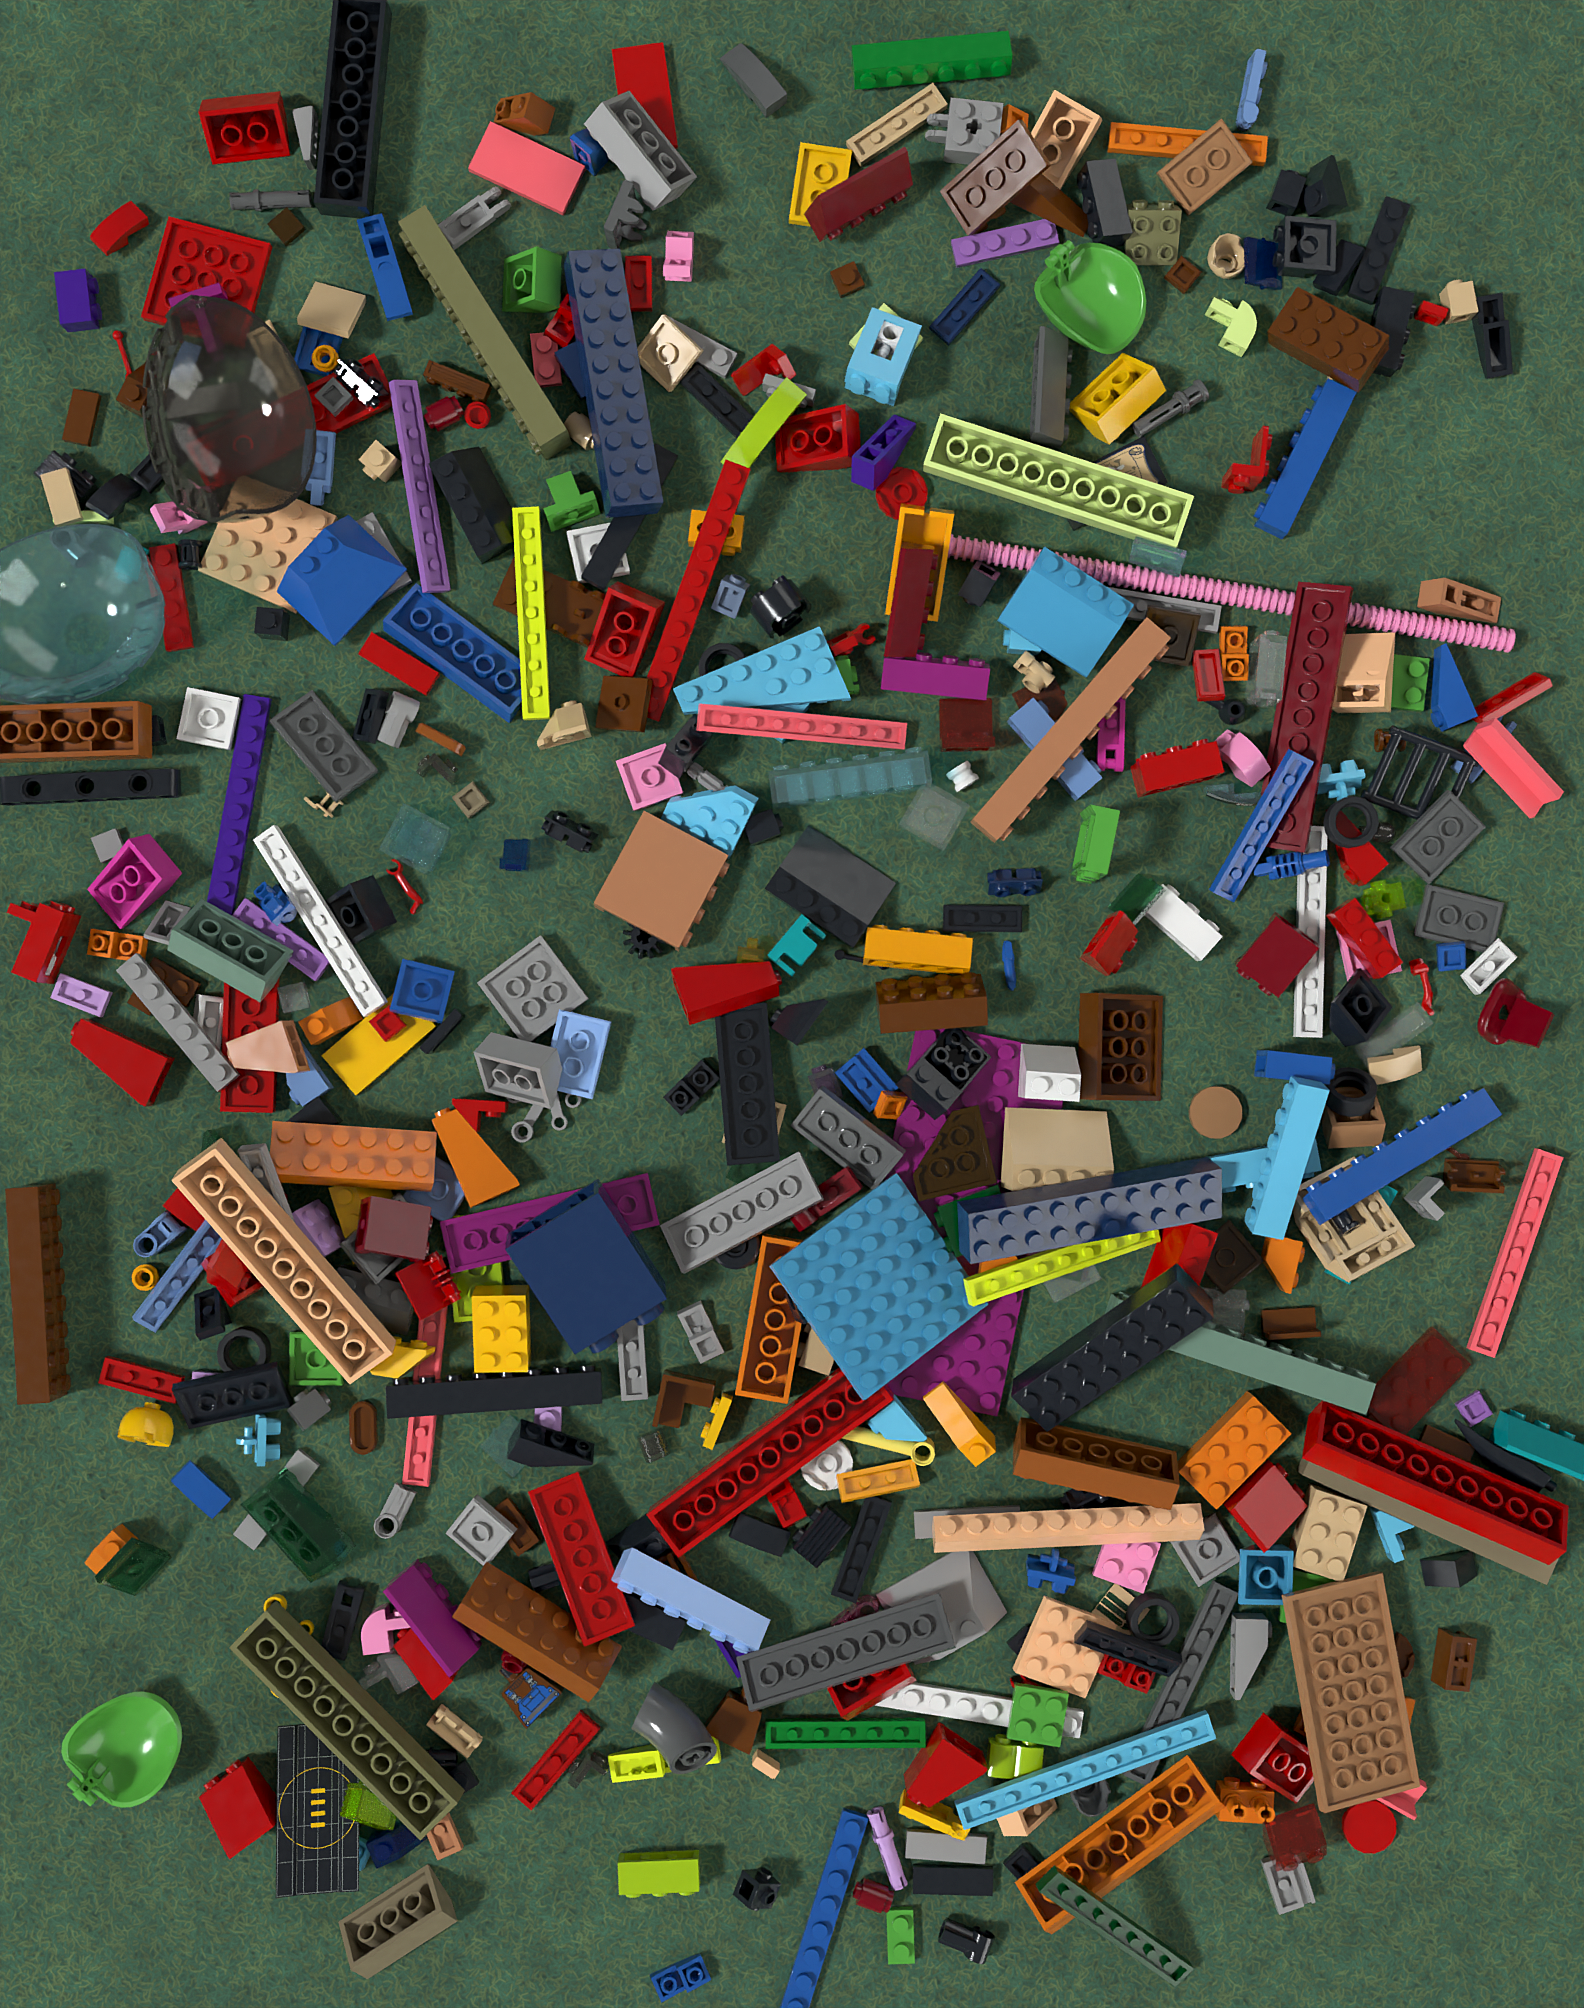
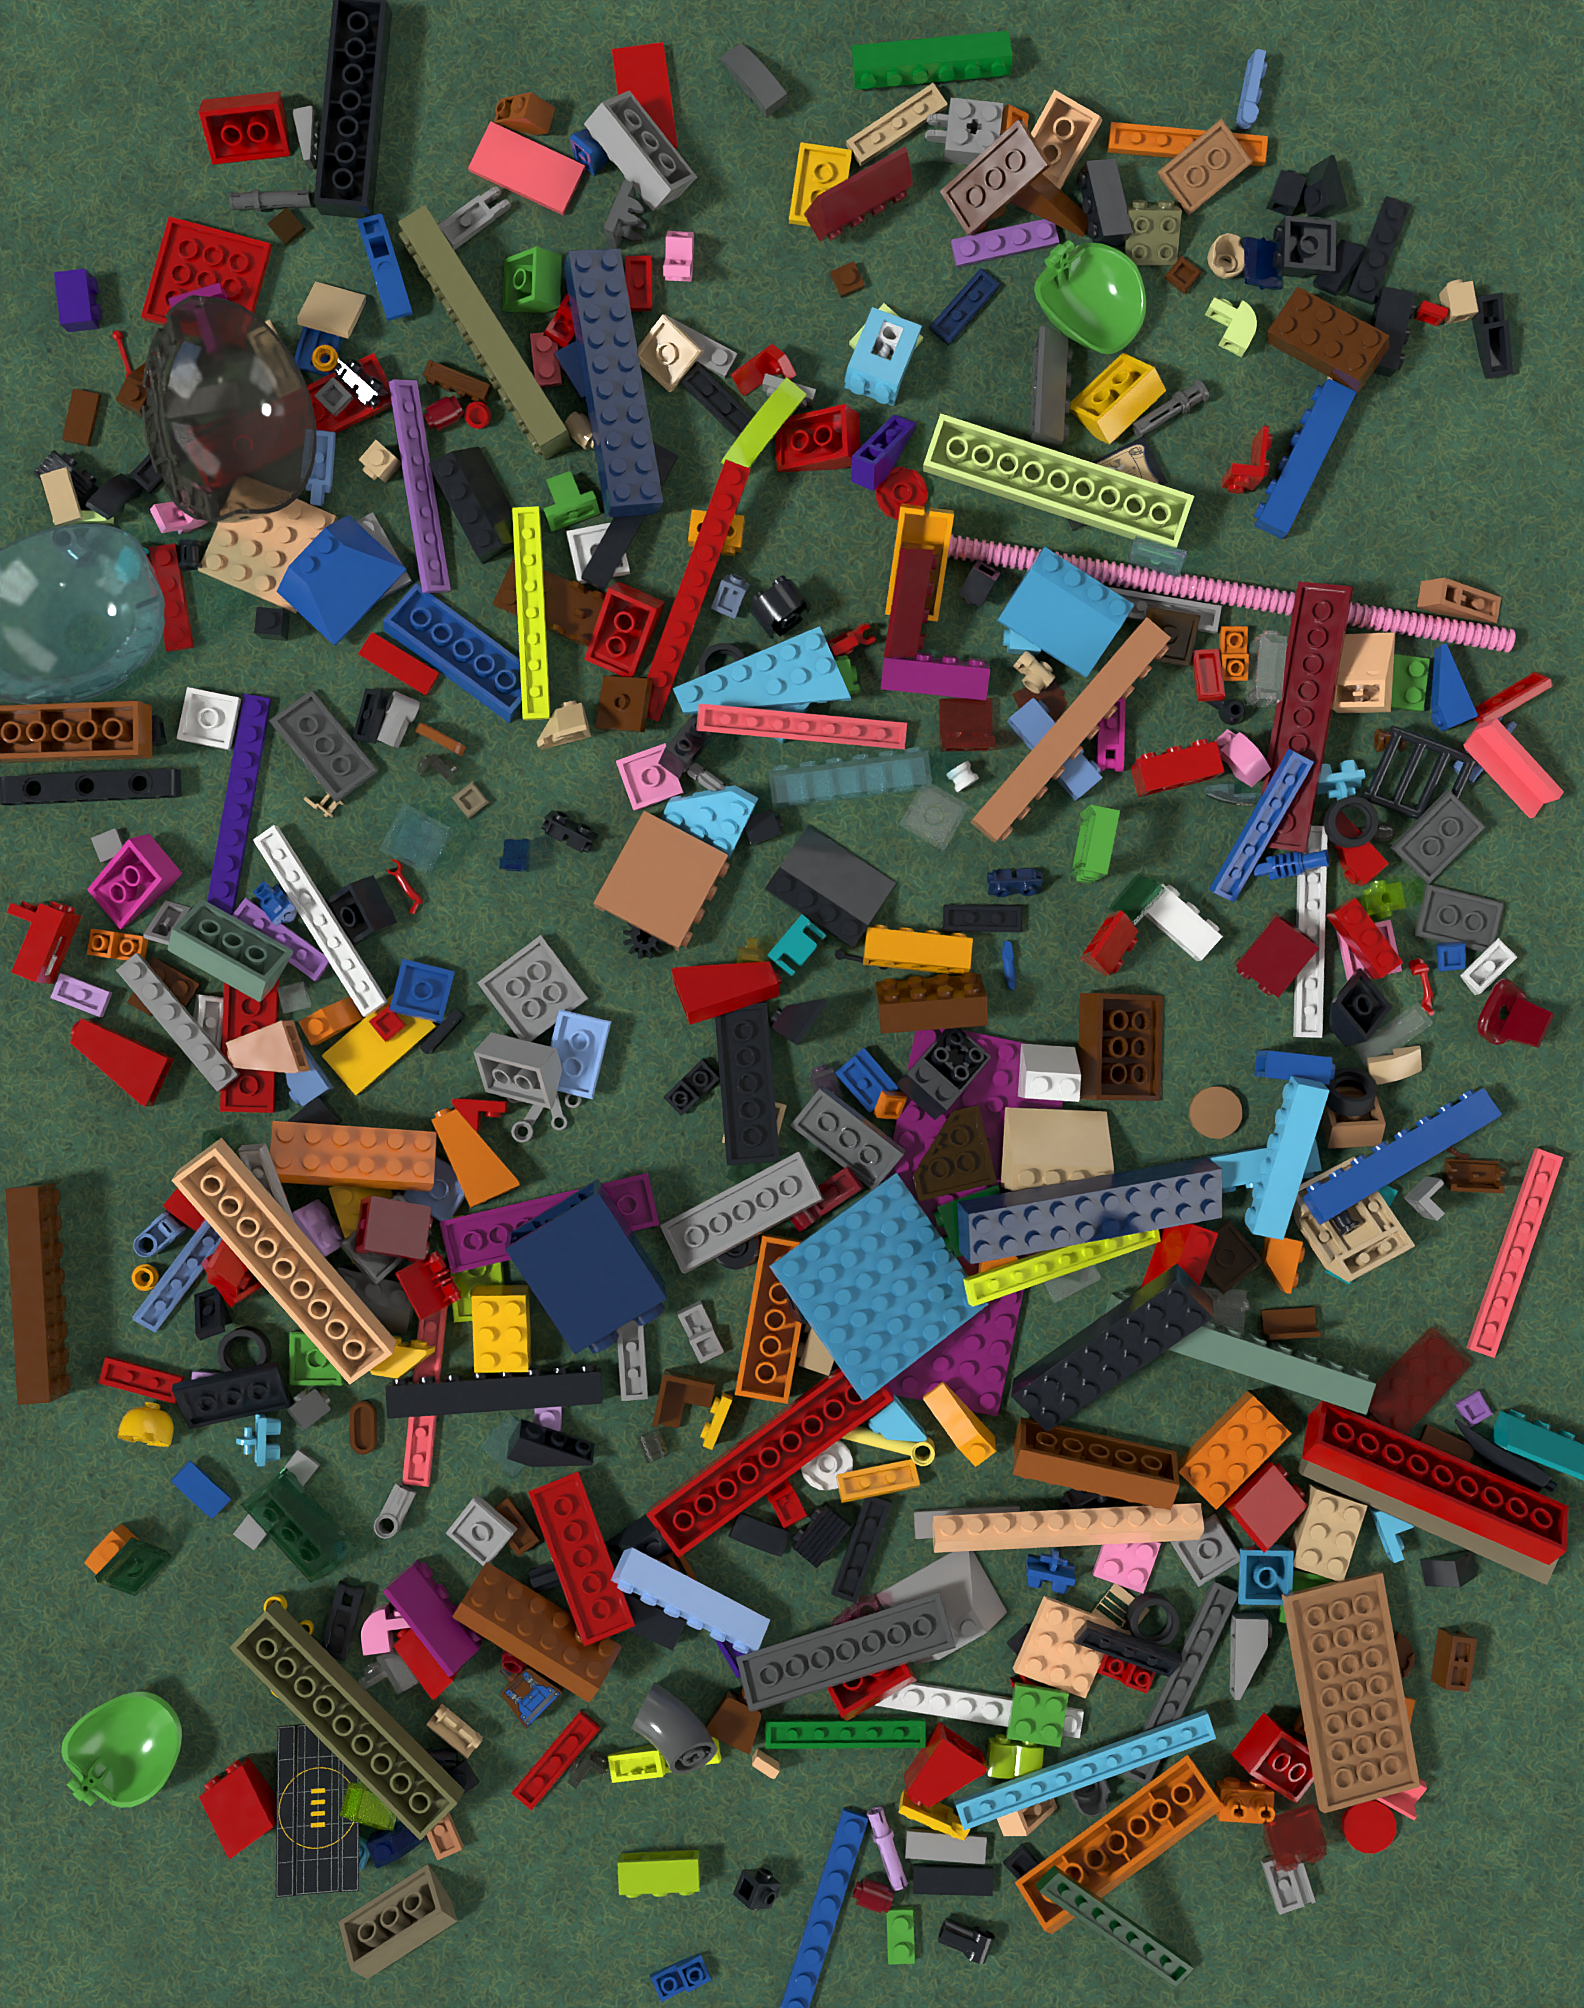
red slope [90,201,149,256] -> none

